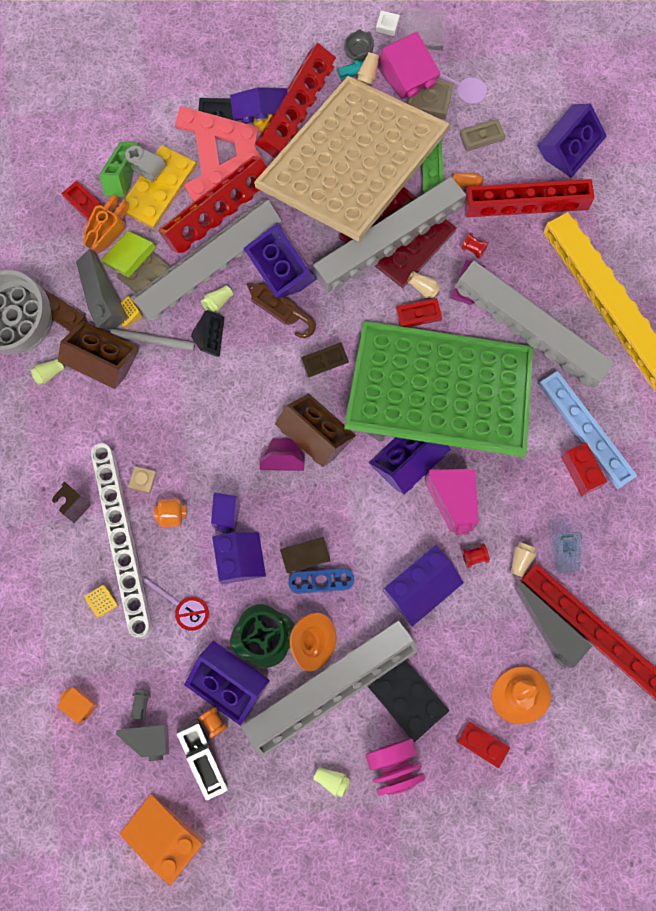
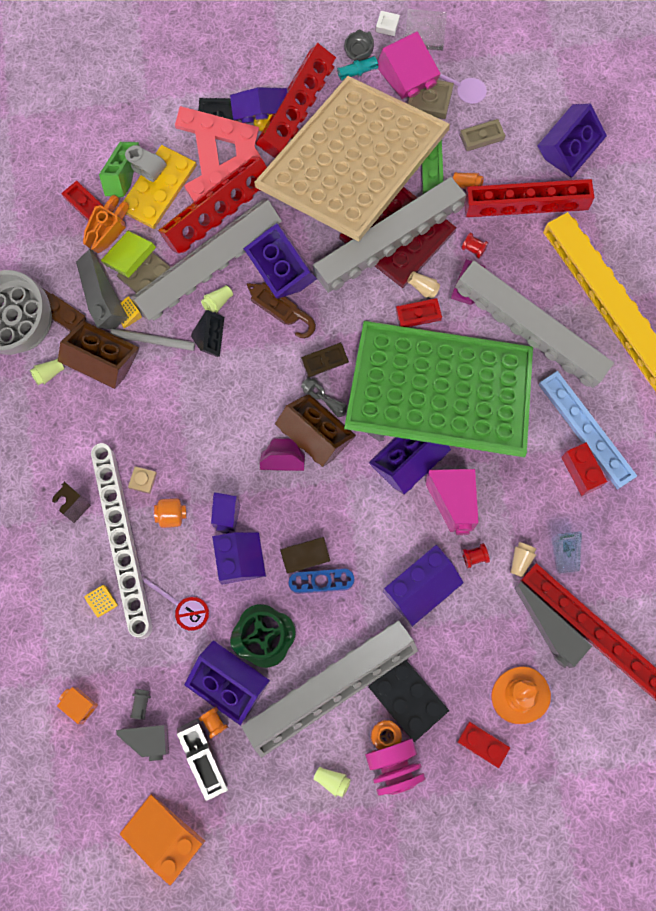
orange hat [290,613,337,671] -> none
tan cone [357,52,379,86] -> none
none -> dark grey piece [301,378,347,417]
none -> orange head [371,720,402,750]

